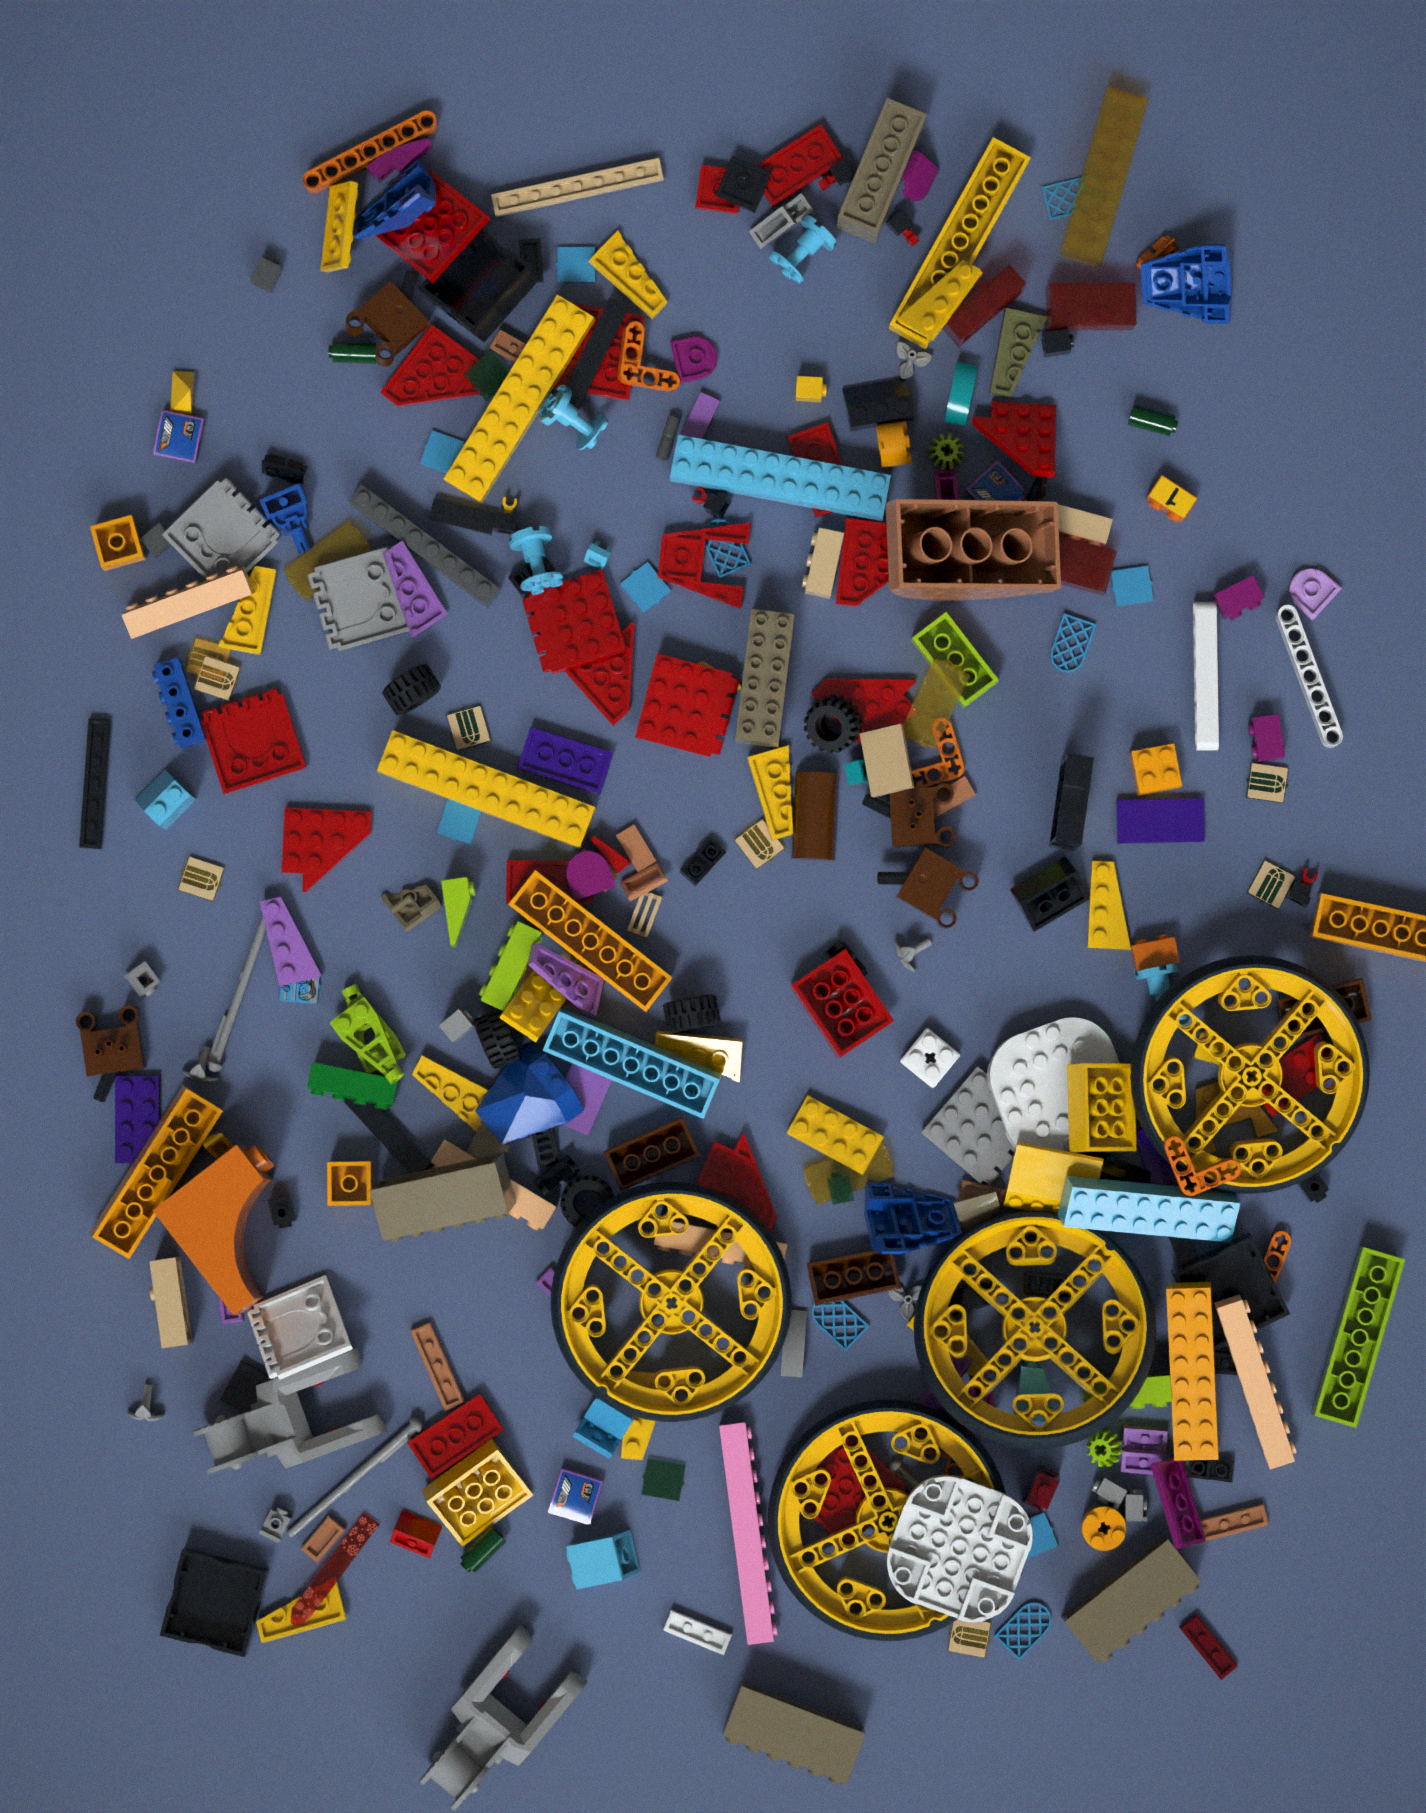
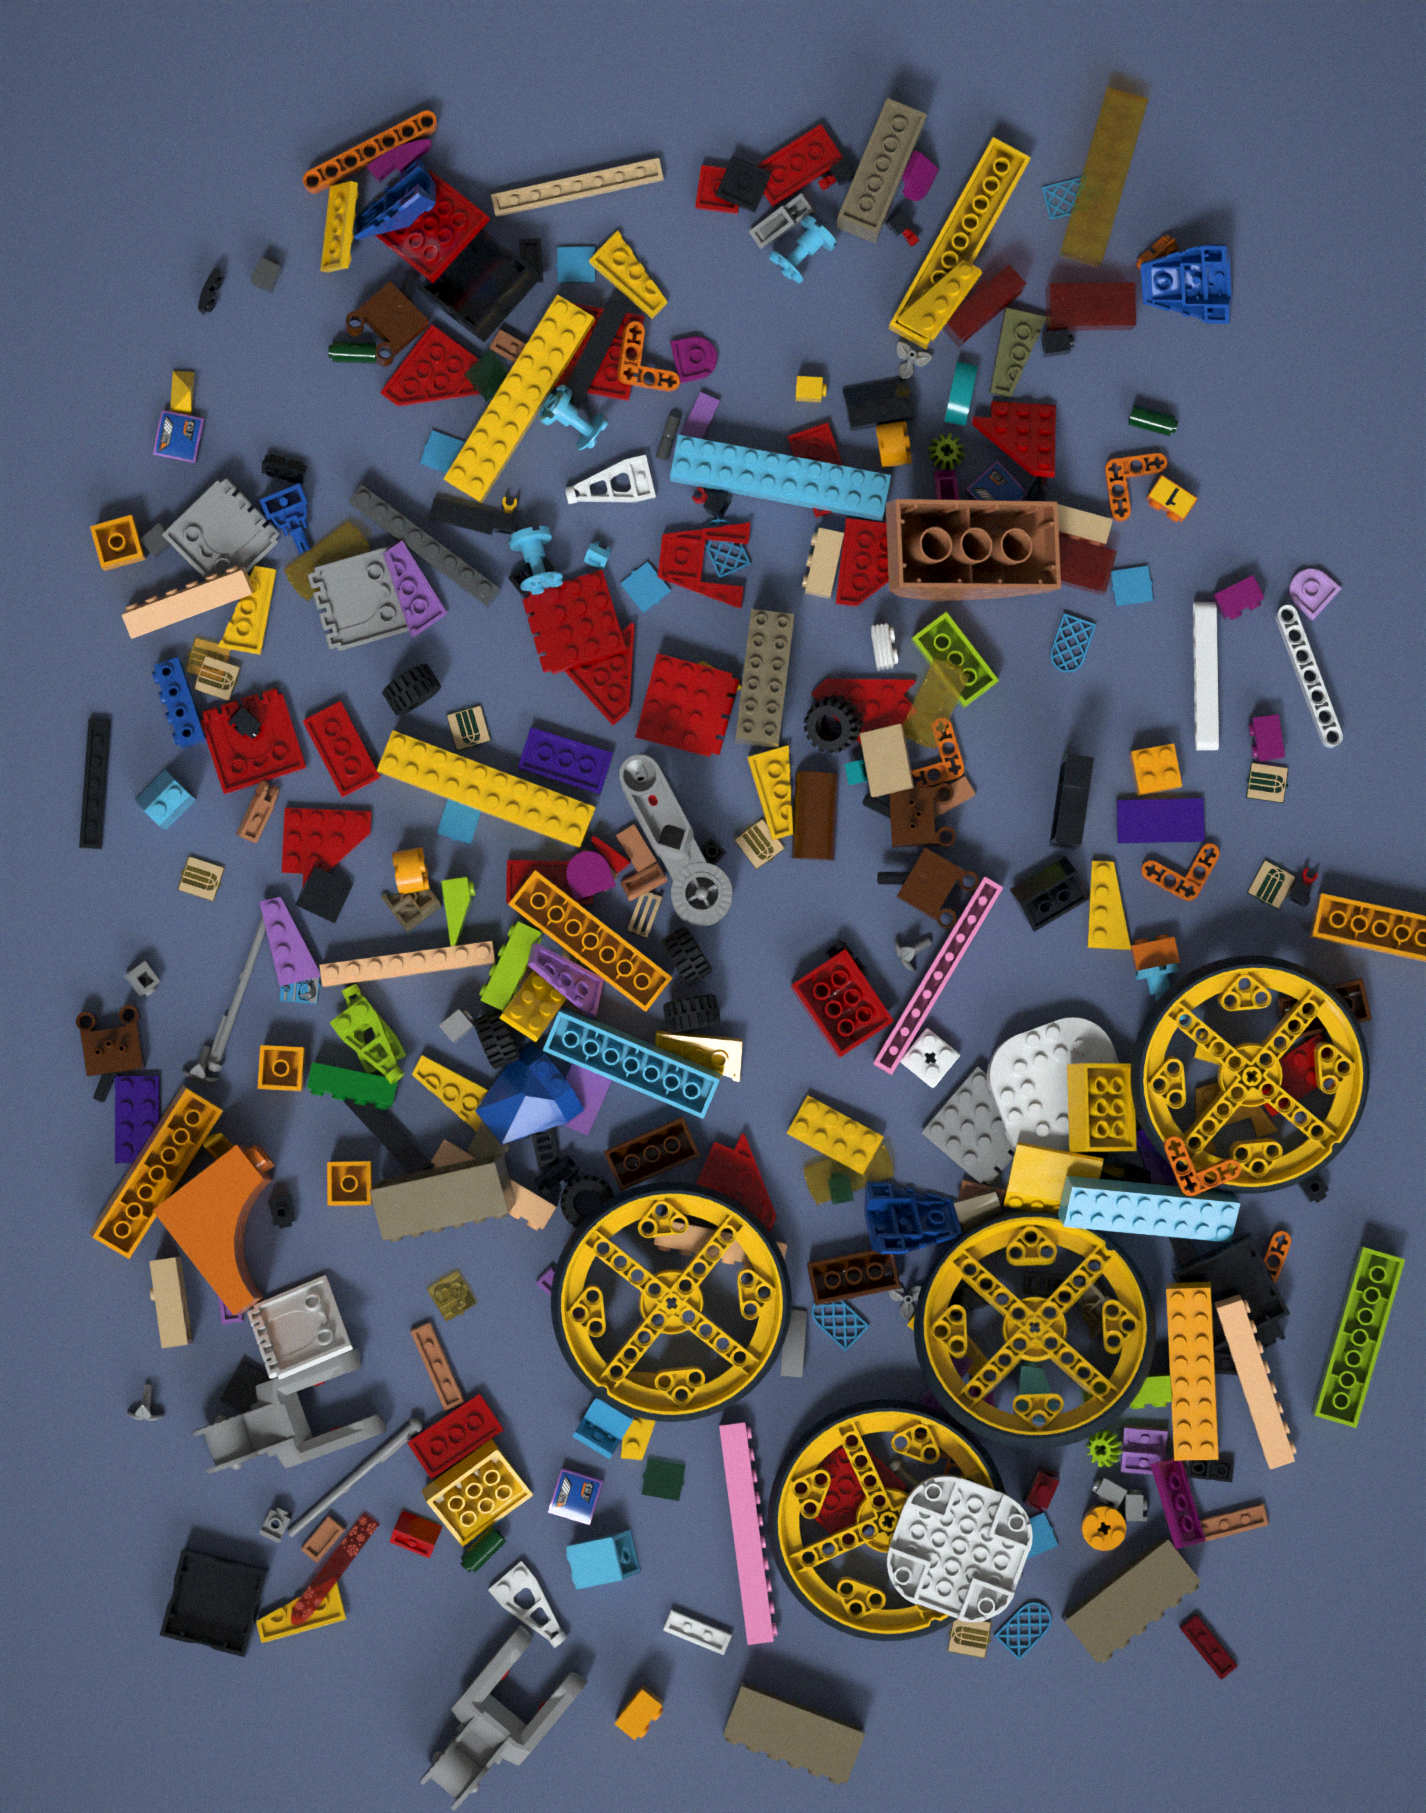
none -> black slope [198,268,224,315]
none -> black brick [227,705,262,739]
none -> nougat hinge [236,781,279,844]
none -> light orange brick [257,1045,306,1091]
none -> black tile [295,866,353,923]
none -> red plate [303,701,381,798]
none -> light nougat brick [319,941,496,987]
none -> light orange brick [392,847,430,894]
none -> clear yellow piece [427,1271,477,1322]
none -> white plate [488,1561,568,1648]
none -> white plate [565,455,656,504]
none -> light orange brick [614,1684,664,1740]
none -> light grey arm [619,754,732,926]
none -> black tyre [661,926,712,986]
none -> white brick [871,623,898,671]
none -> bright pink brick [873,877,1003,1075]
none -> dark tan slope [1078,1280,1118,1340]
none -> orange beam [1105,453,1167,522]
none -> orange beam [1141,843,1220,901]
none -> black brick [1254,1321,1285,1347]

